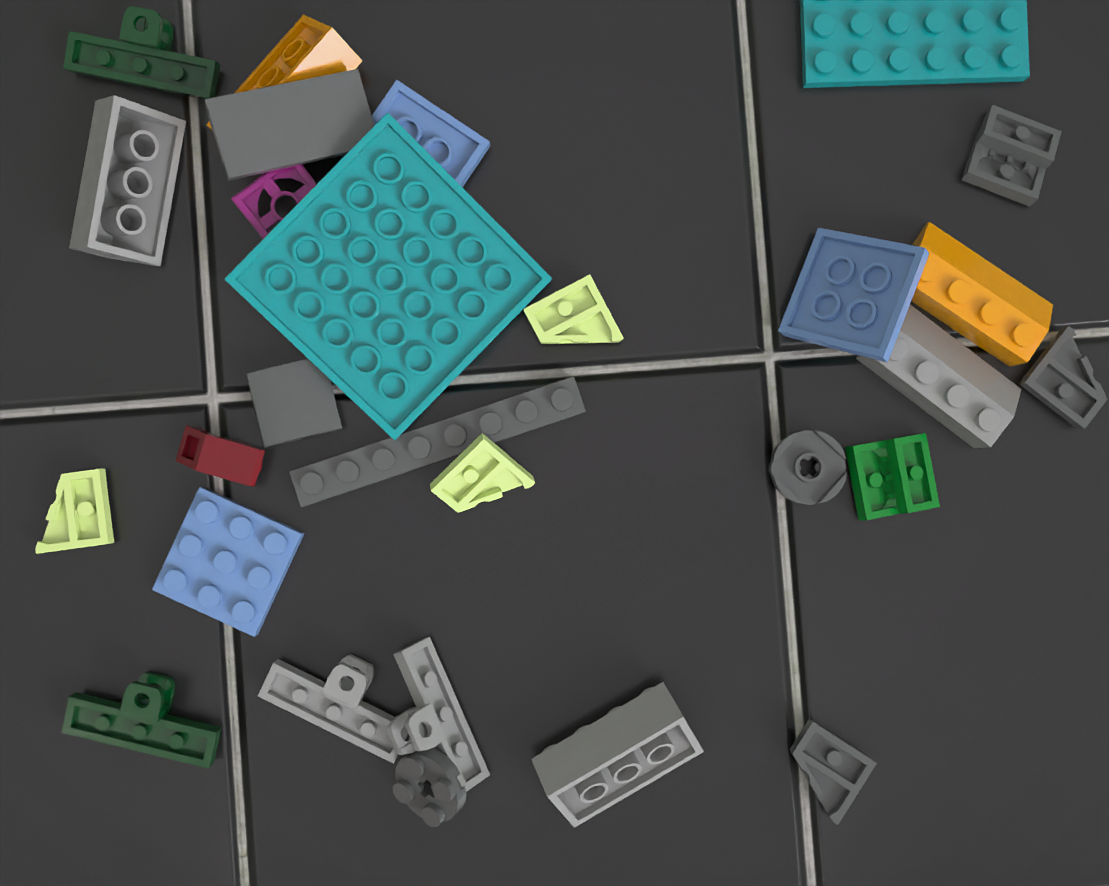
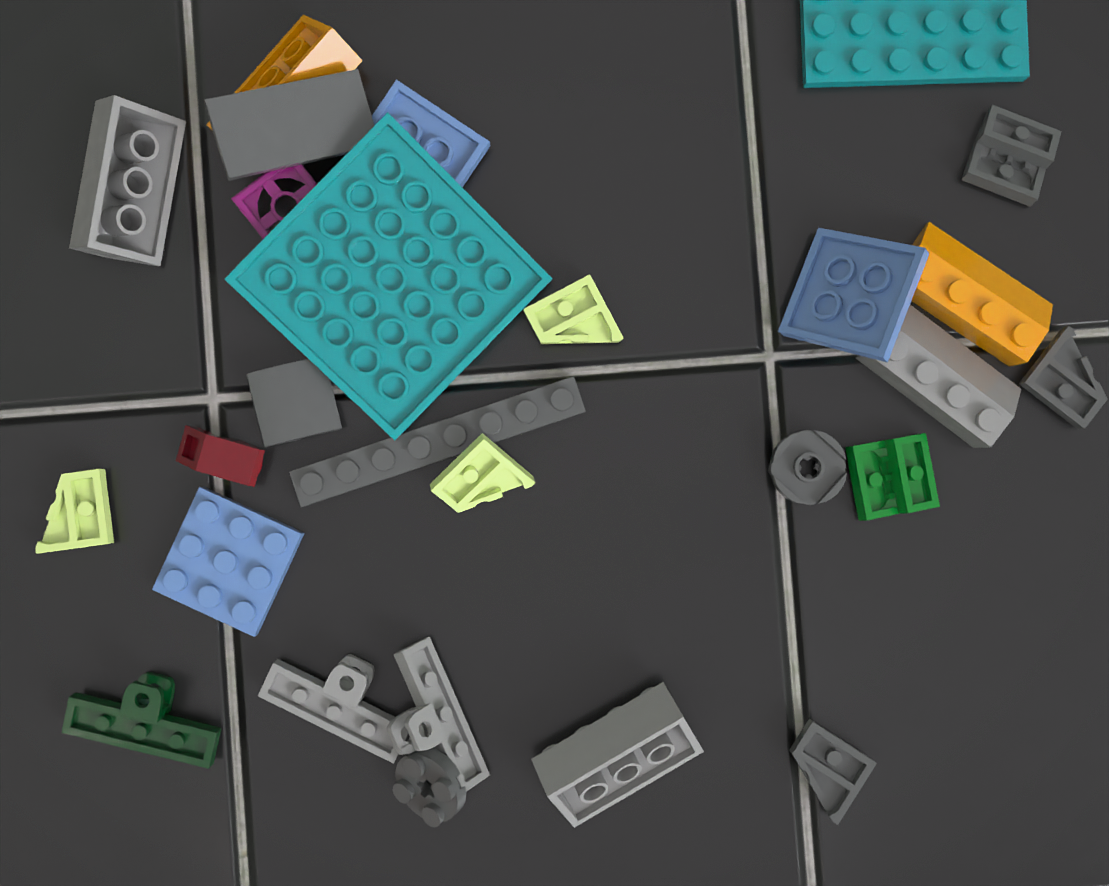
dark green plate [63,6,220,99] -> none

